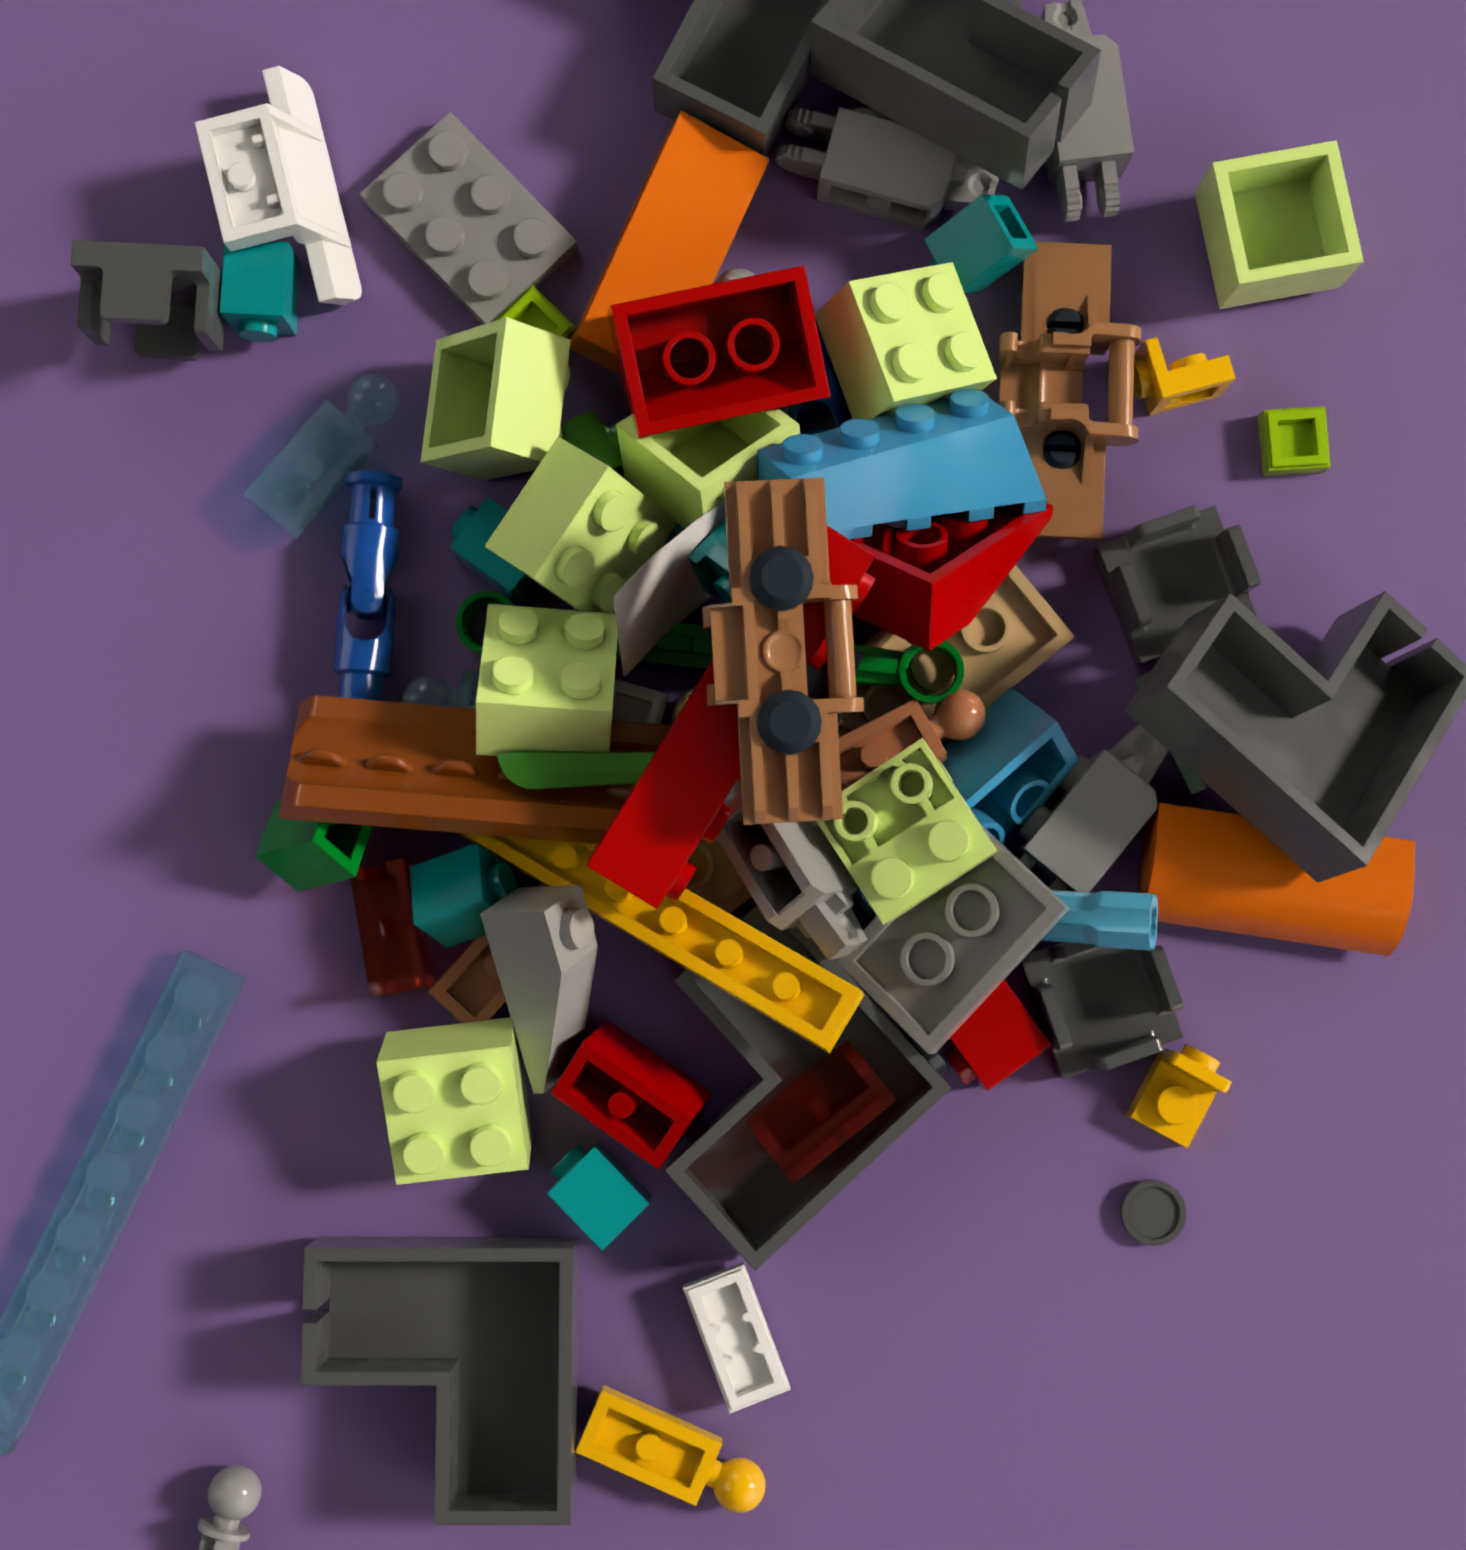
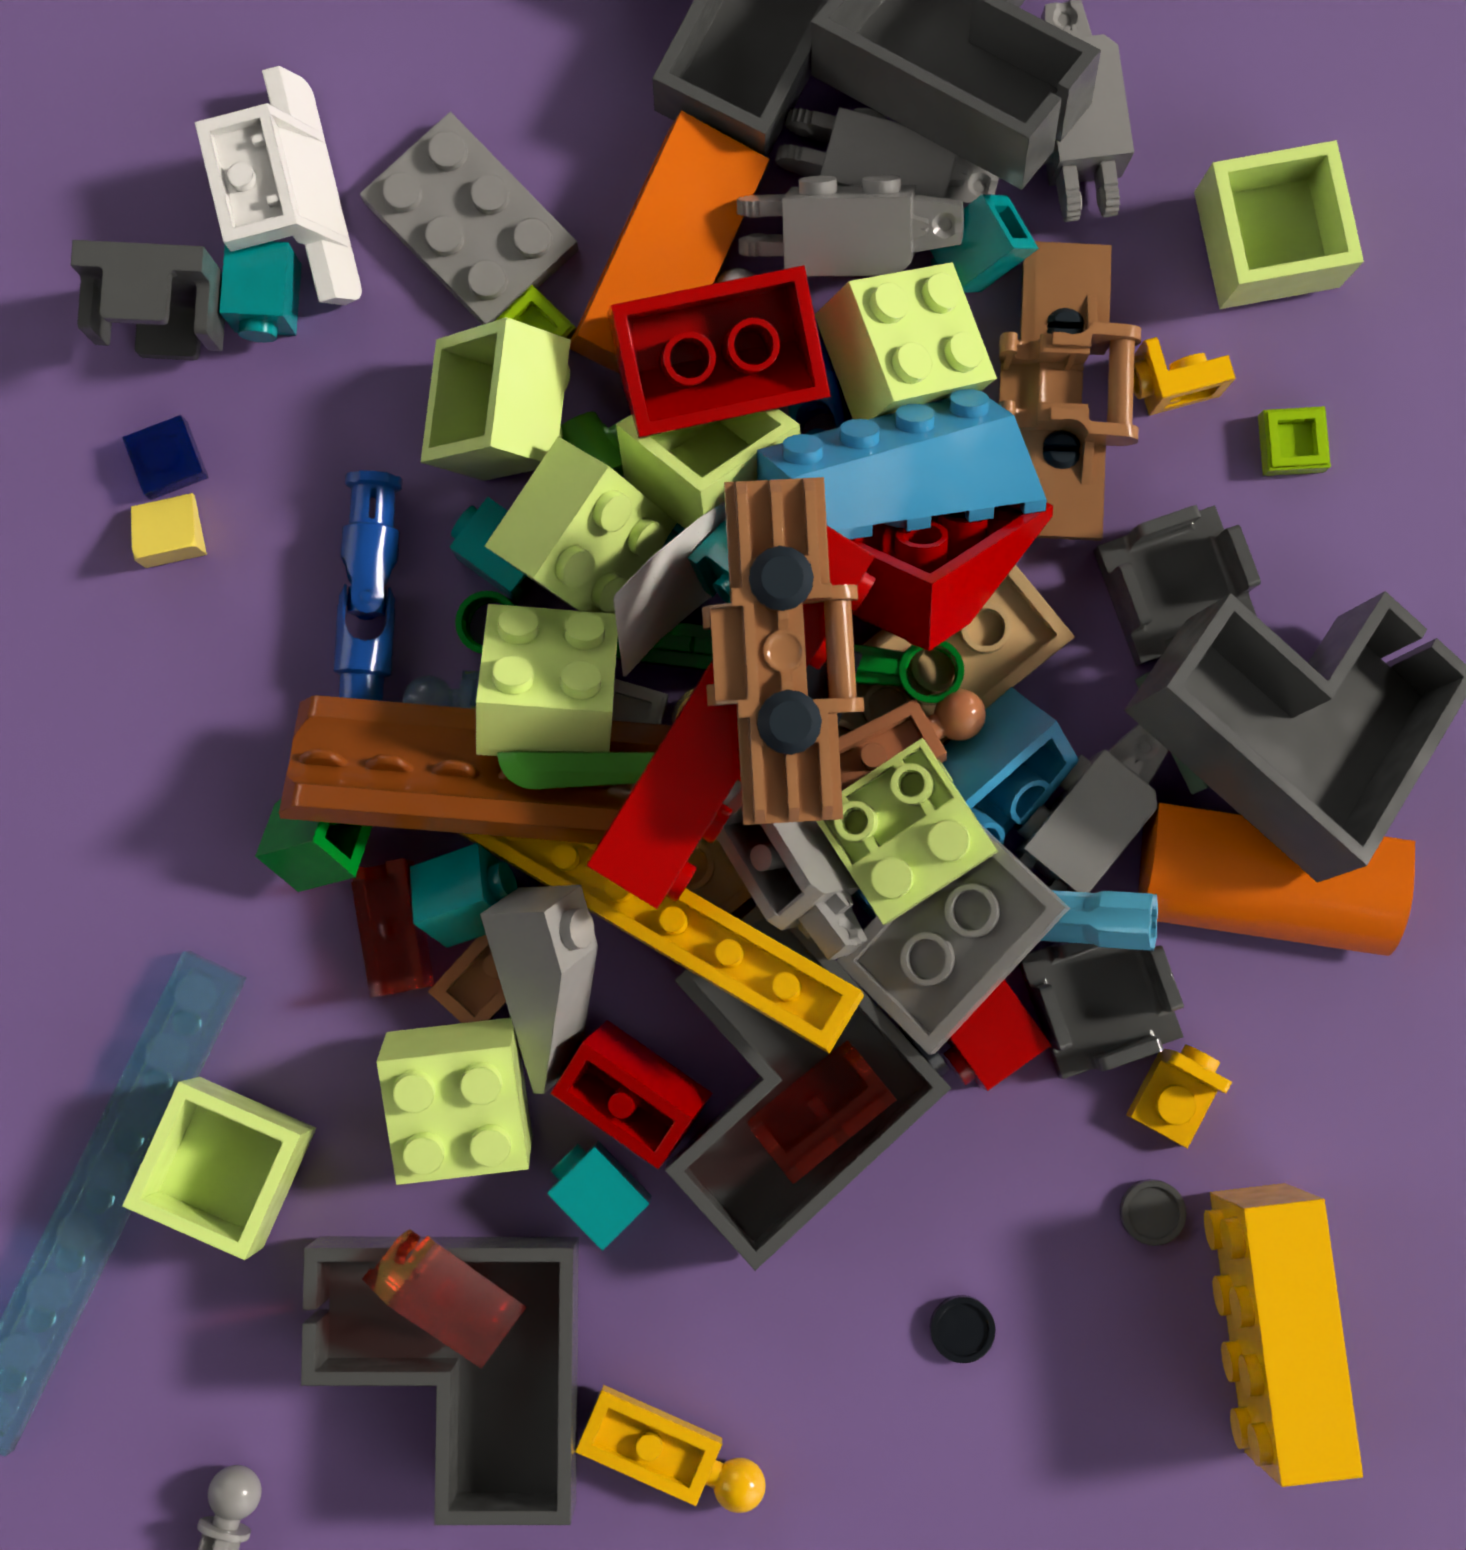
clear light blue plate [243,374,398,539] -> none
white plate [683,1261,791,1414] -> none
none -> clear blue plate [122,415,209,500]
none -> yellowish green piece [122,1077,316,1260]
none -> light yellow slope [131,493,207,568]
none -> clear red hinge [362,1229,527,1369]
none -> light grey hinge [737,174,964,276]
none -> black piece [930,1295,996,1363]
none -> yellow brick [1204,1183,1363,1487]

